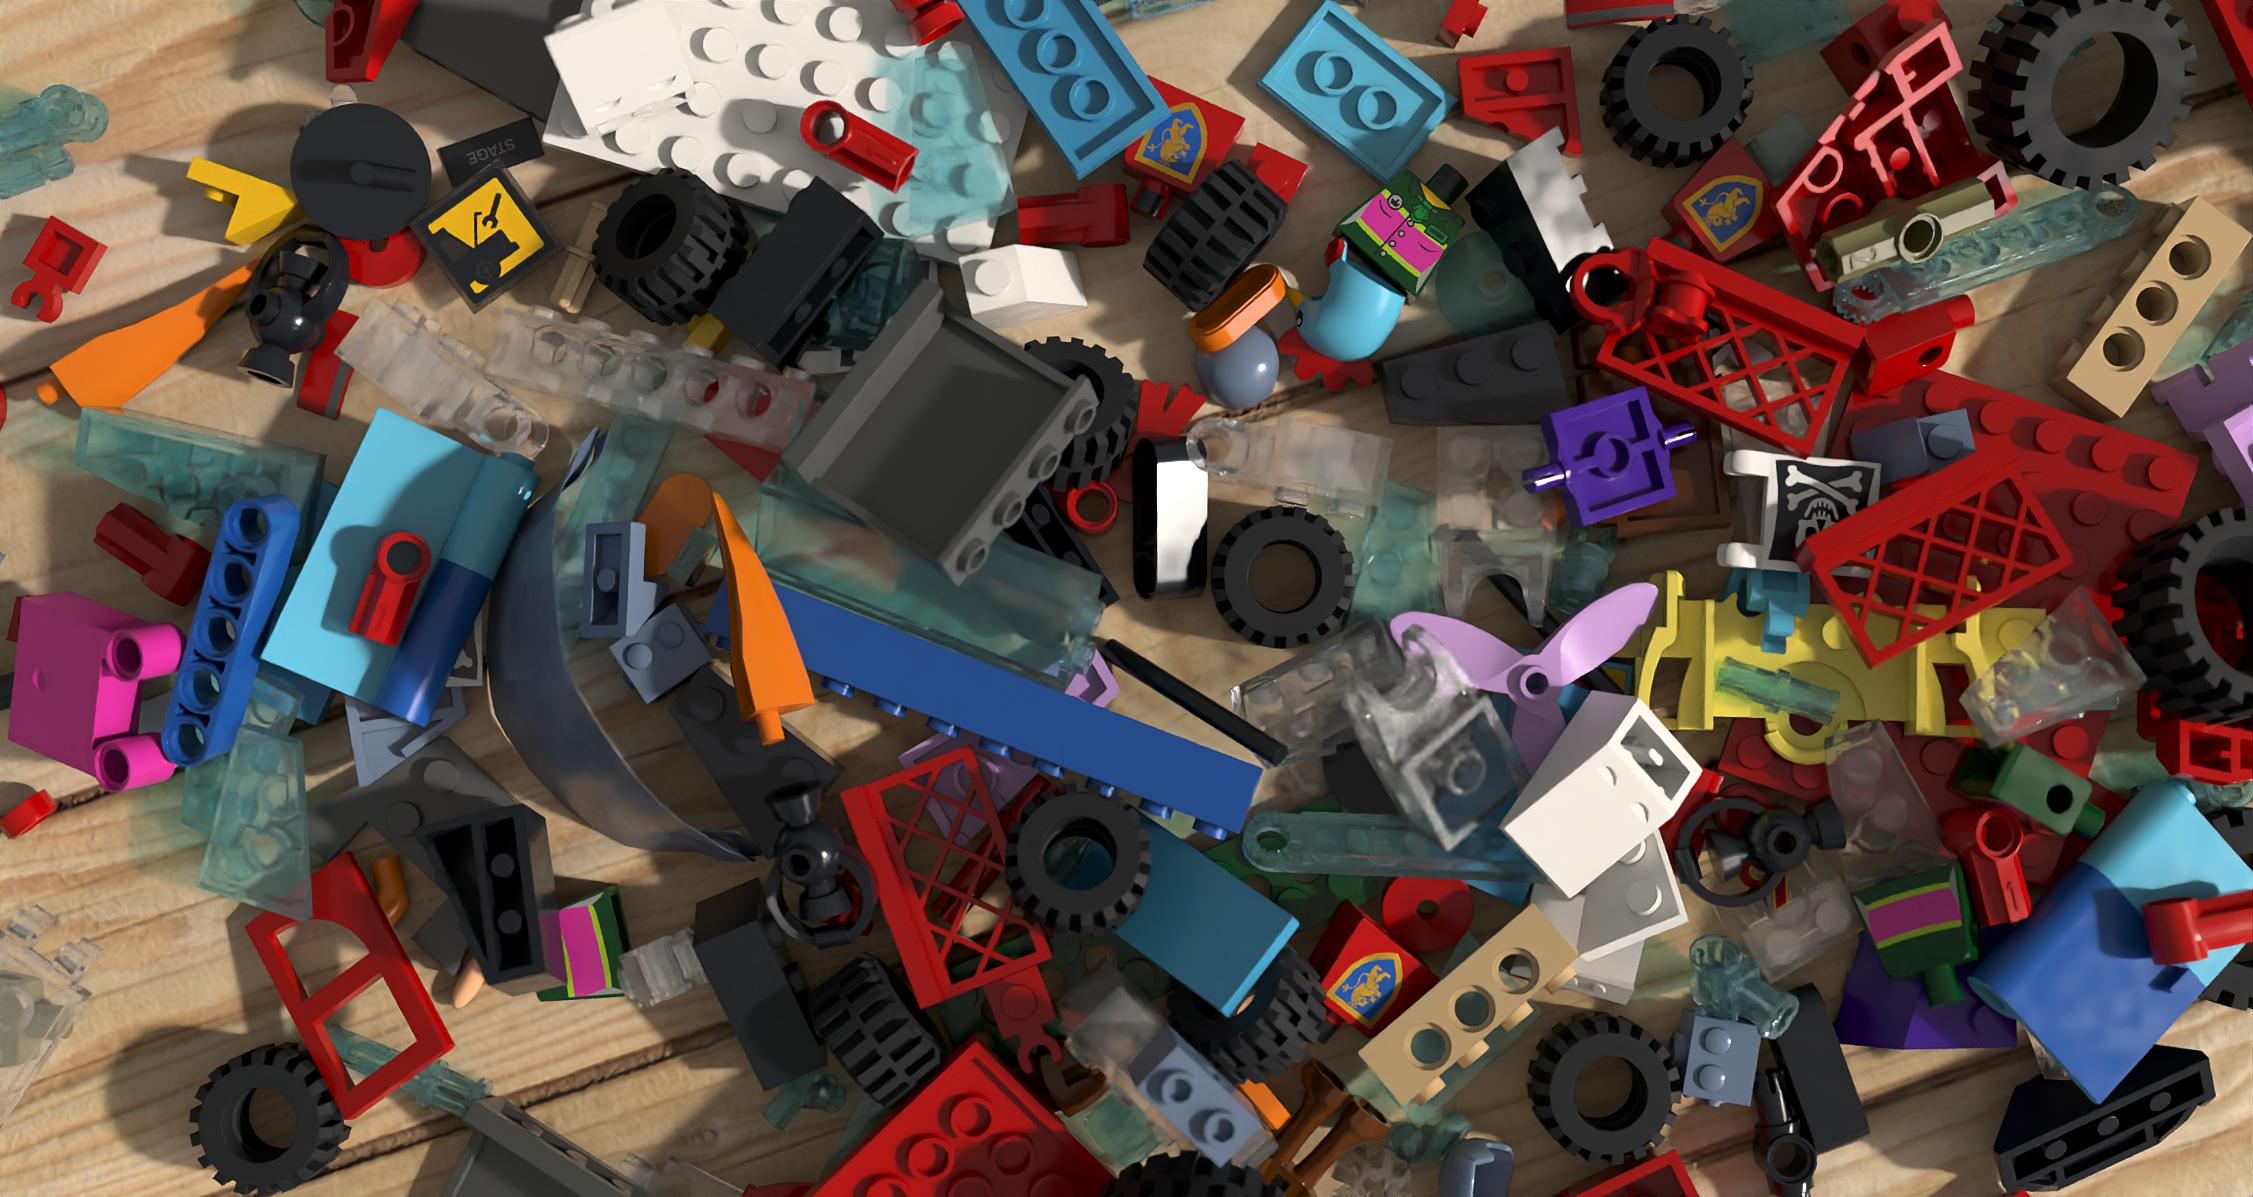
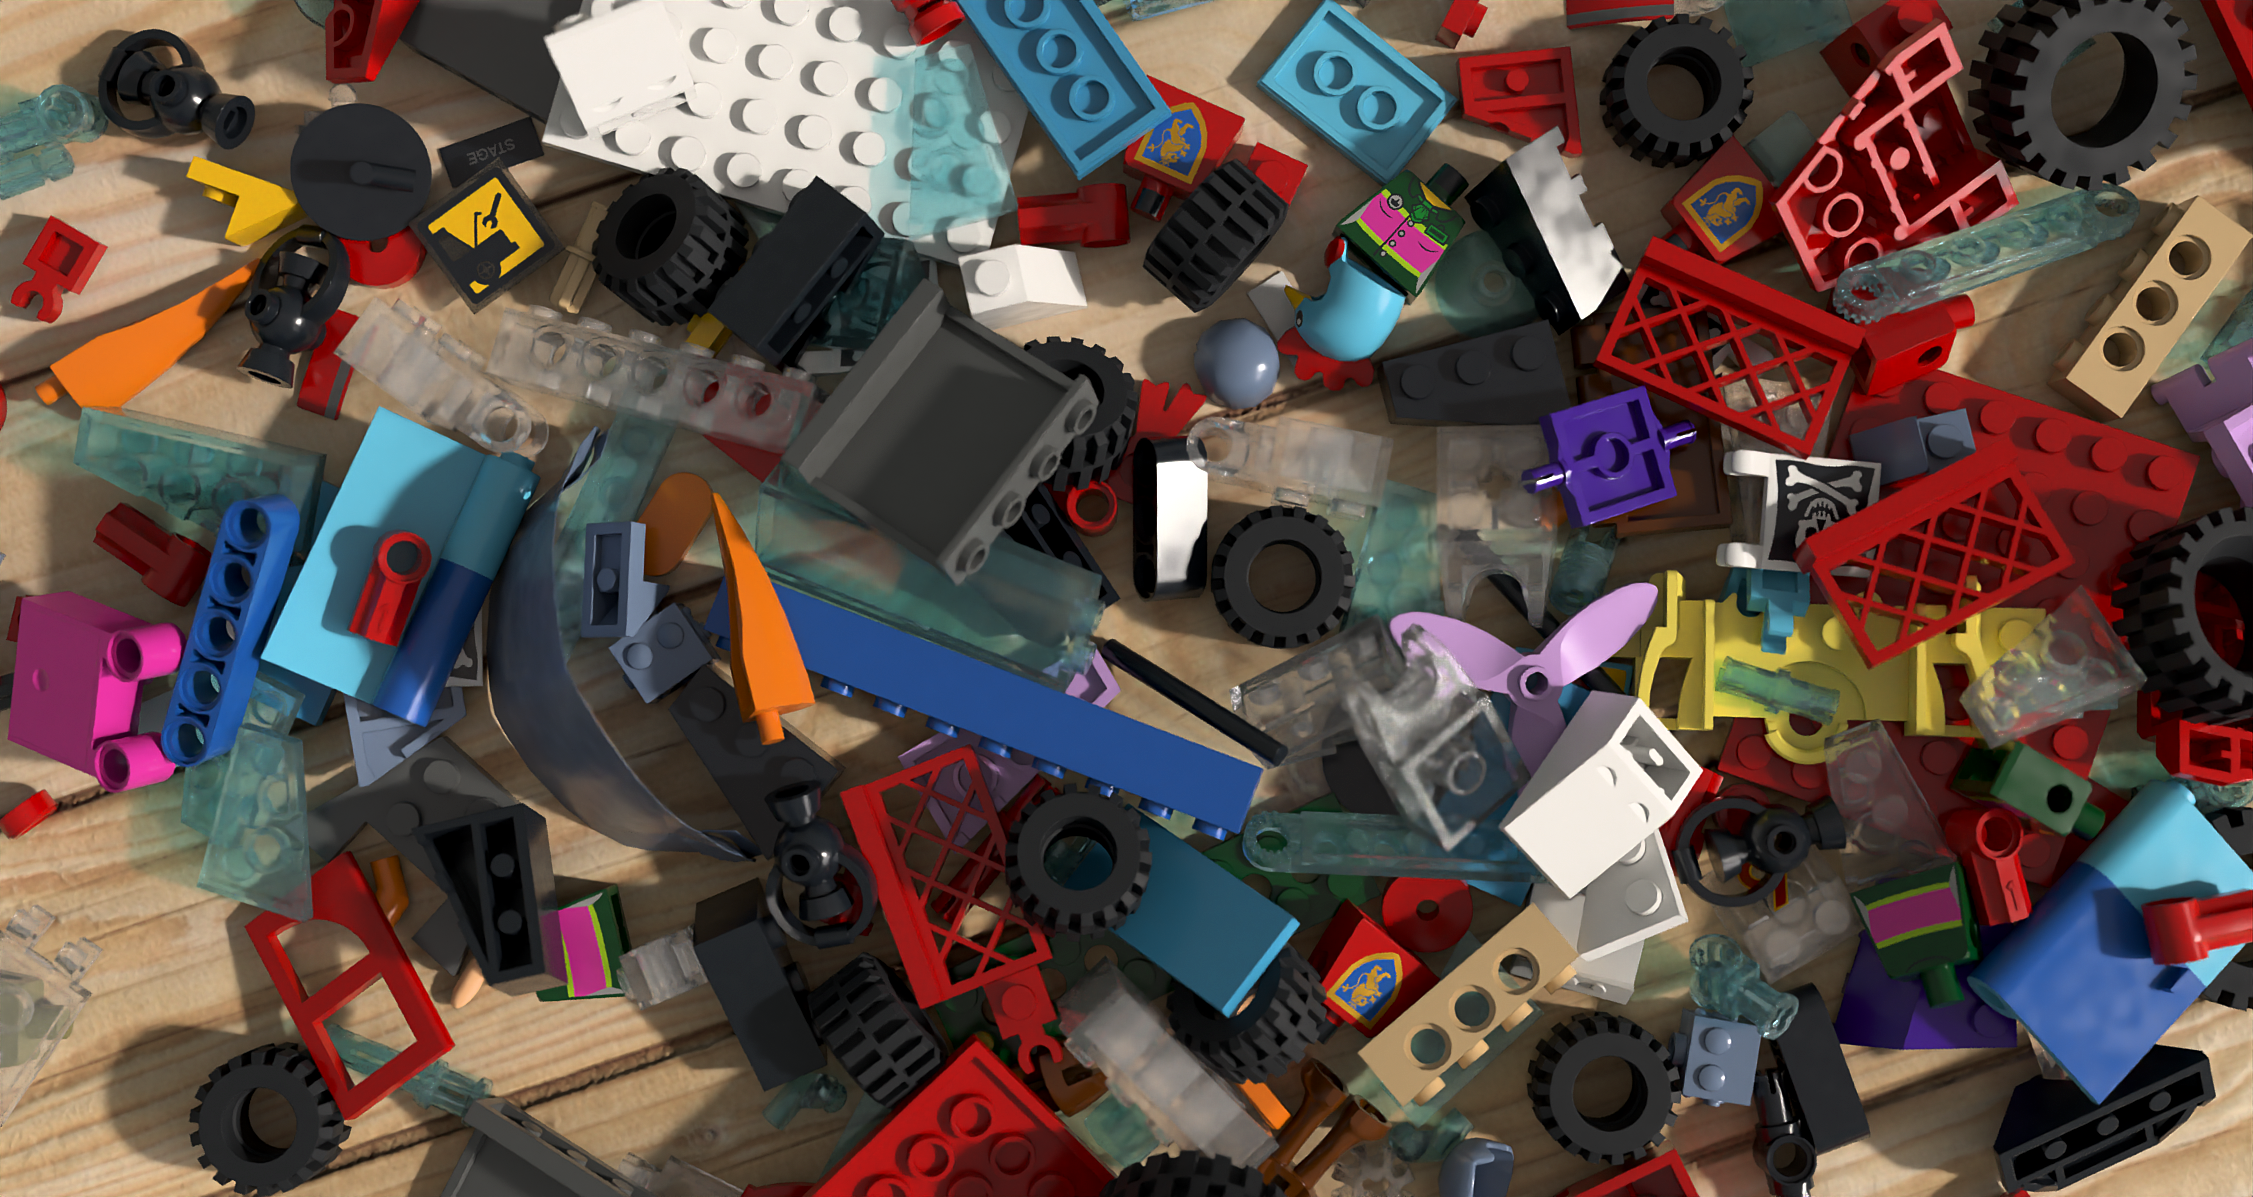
clear light blue tile [667,527,719,587] -> none
red piece [800,100,919,194] -> none
sand blue brick [1126,1025,1263,1168] -> none
orange tile [1187,264,1288,353] -> none
red piece [1569,247,1657,337] -> none
red brick [1643,270,1715,345] -> none
olive piece [1815,176,1995,284] -> none
none -> black piece [98,29,255,150]

